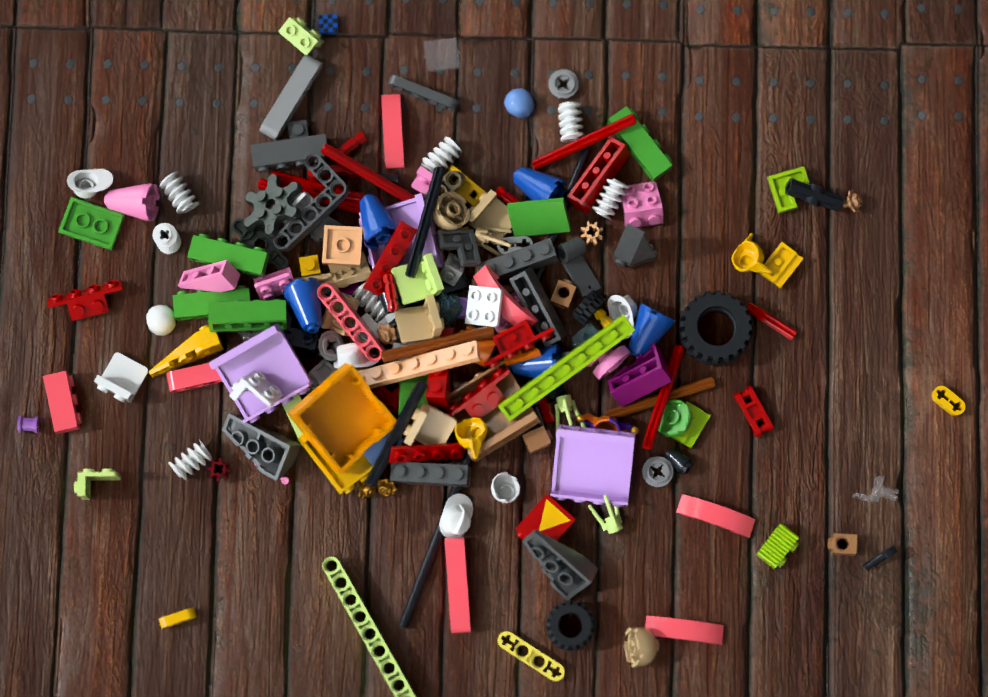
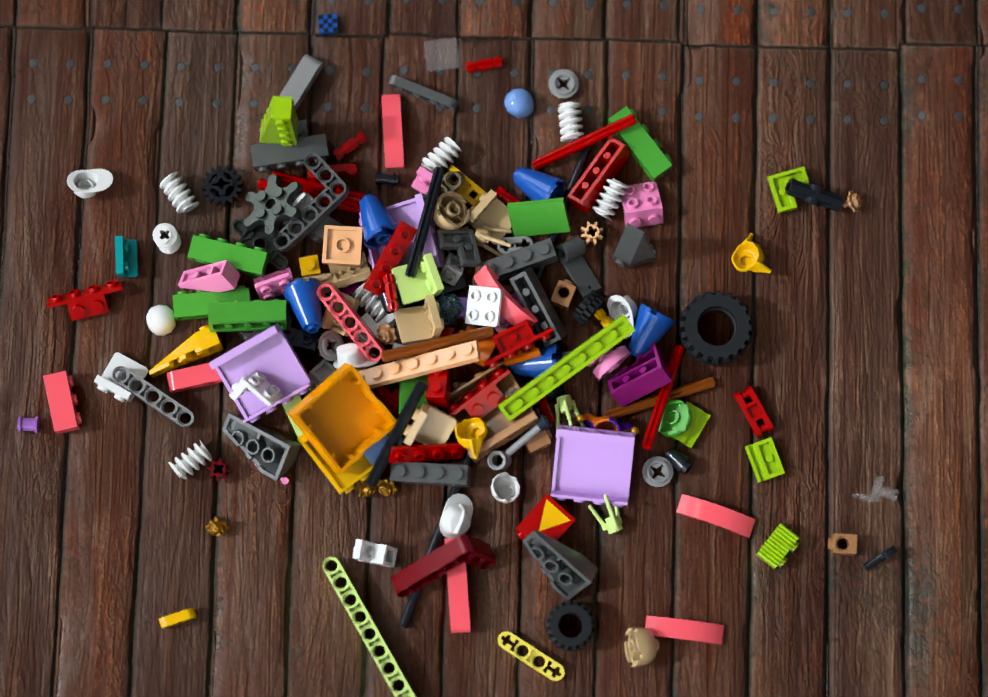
bright green tile [58,197,125,251] -> none
yellowish green bracket [74,469,121,500] -> none
bright pink cone [104,183,159,221] -> none
yellowish green bracket [279,17,324,55] -> none
red axle [321,143,415,202] -> none
clear light blue brick [572,322,598,349] -> none
red axle [747,302,797,340] -> none
yellow plate [758,242,804,289] -> none
yellow beam [932,386,965,416] -> none
none -> light grey beam [112,366,194,428]
none -> teal bracket [115,236,138,278]
none -> black gear [201,165,243,207]
none -> pearl gold plant [205,516,229,537]
none -> lime wedge [259,96,299,147]
none -> white brick [353,539,398,568]
none -> dark red beam [391,534,496,598]
none -> red axle [466,56,503,73]
none -> light grey piece [487,414,552,470]
none -> lime plate [745,437,785,483]

